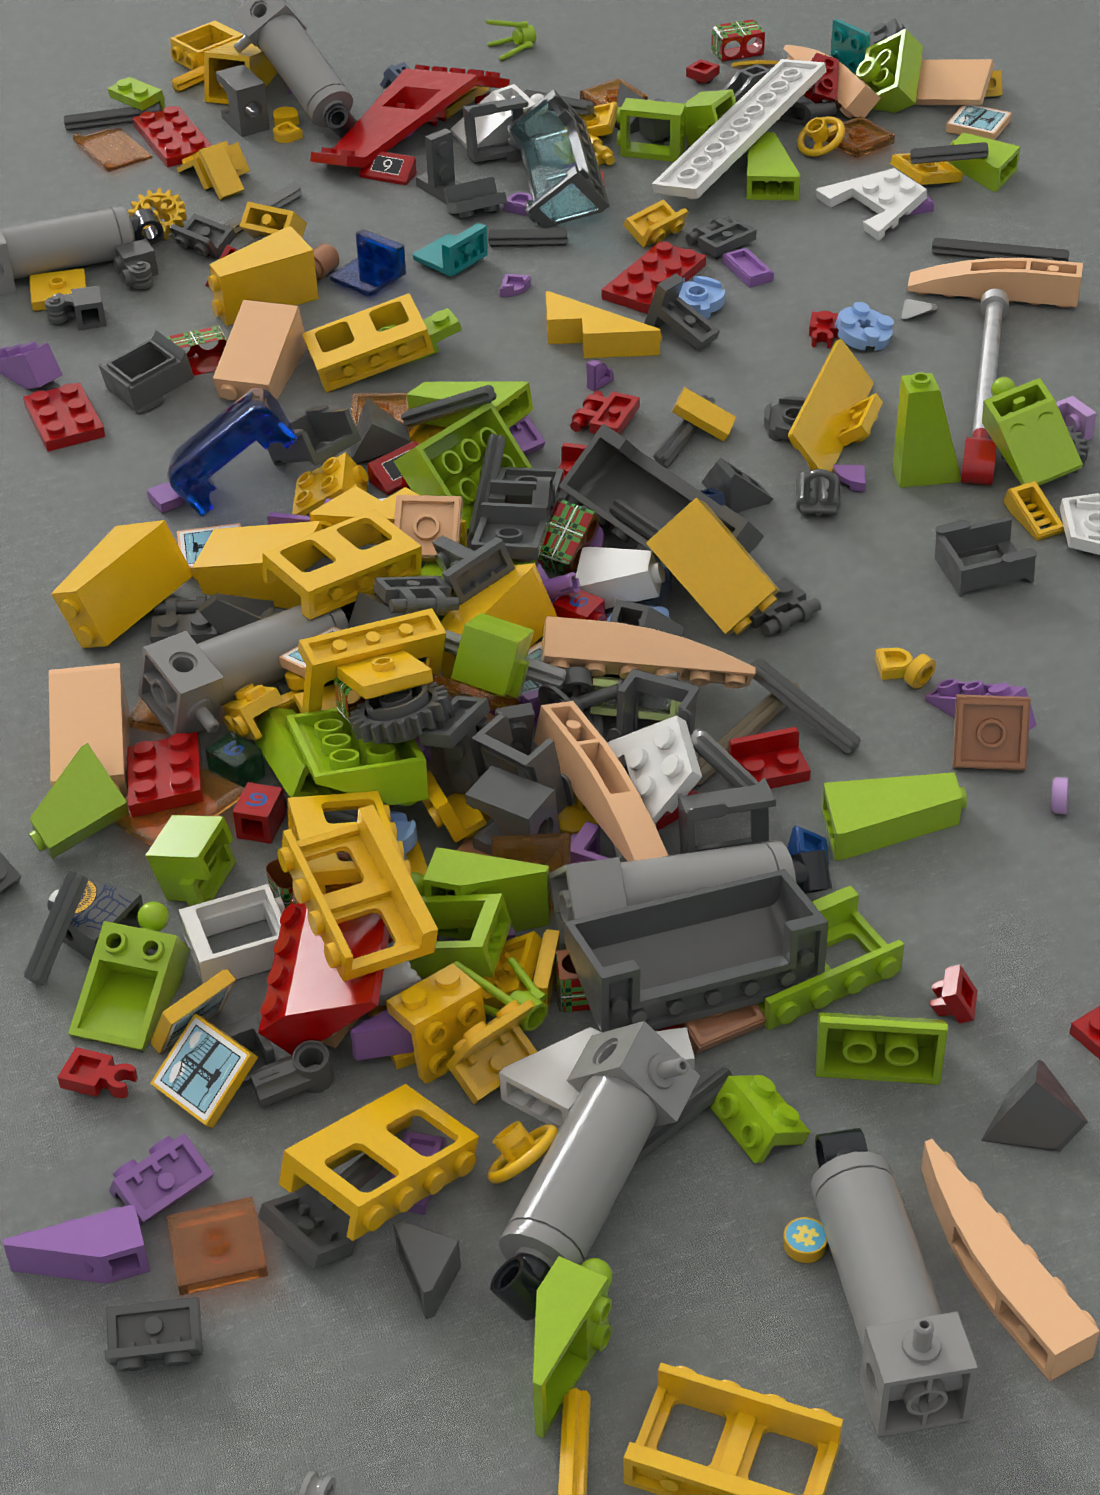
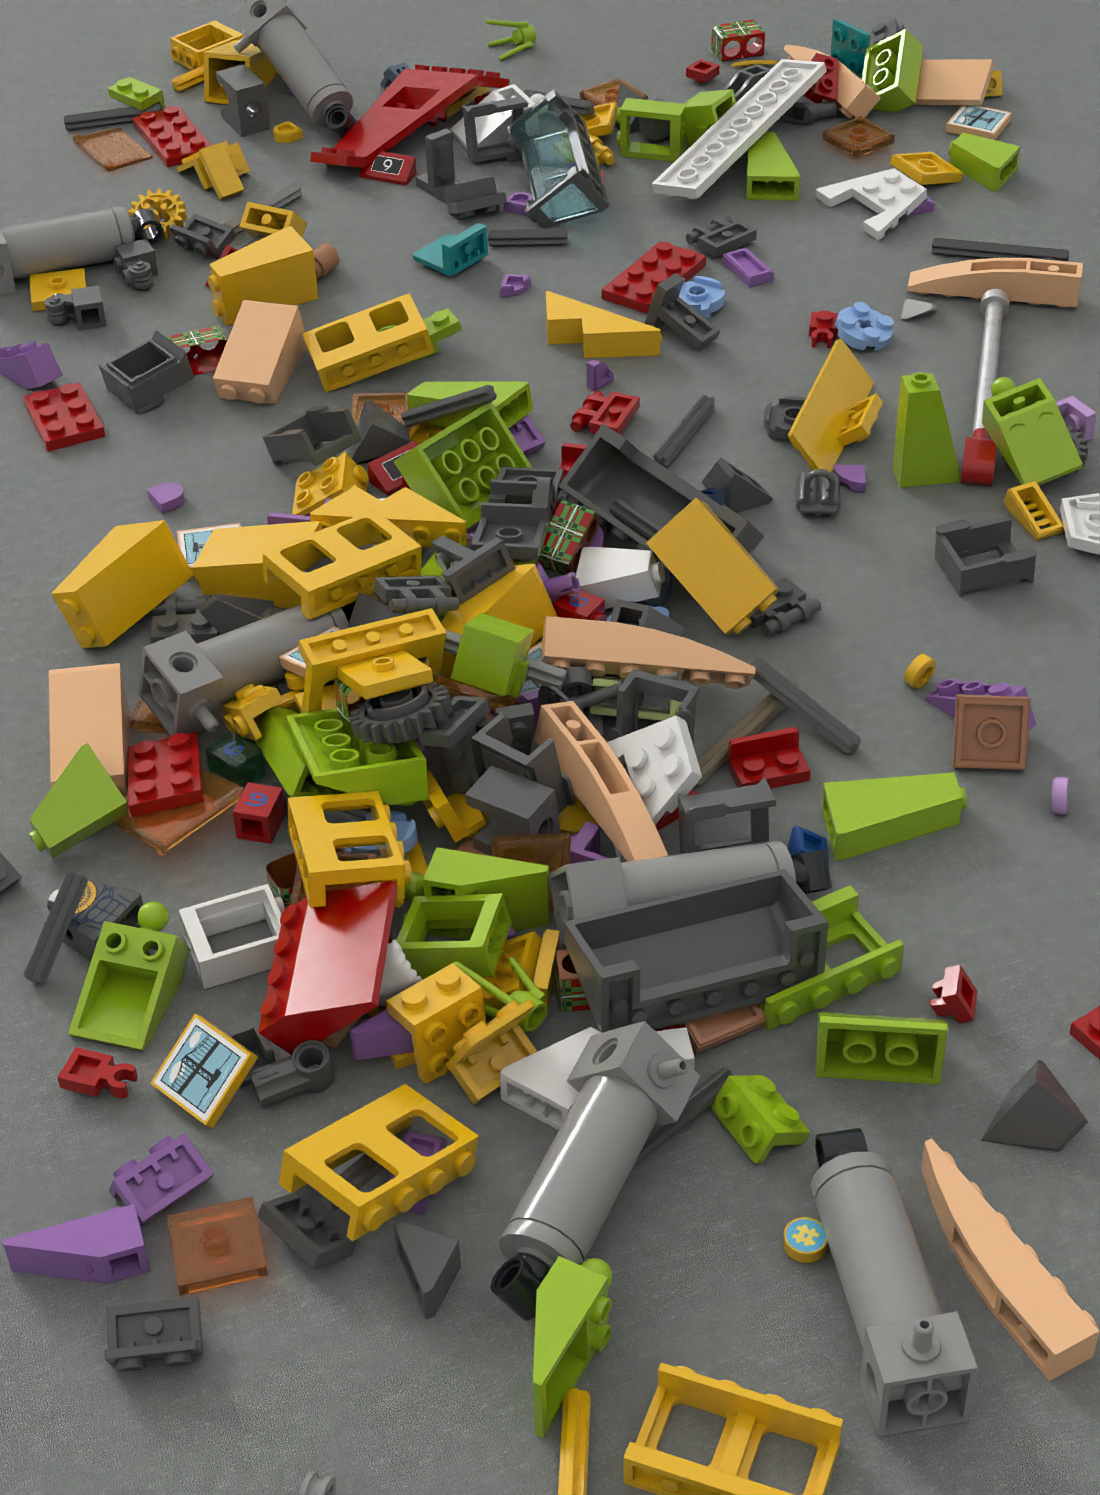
lime plate [145,815,236,907] -> none
yellow tile [151,969,236,1054] -> none
clear blue windscreen [167,388,299,517] -> none
yellow tile [273,106,299,126] -> none
yellow window [277,805,438,982] -> none
clear blue bracket [330,229,406,296] -> none
light nougat tile [394,495,463,562] -> none
dark grey axle [468,434,505,541] -> none
yellow piece [487,1121,558,1184] -> none
yellow bracket [623,199,689,248] -> none
yellow tile [672,387,736,442] -> none
light grey axle [691,729,759,788] -> none
yellow piece [797,116,845,157] -> none
lime tile [856,57,881,83] -> none
yellow tile [875,647,913,680] -> none
dark grey axle [910,142,989,164] -> none

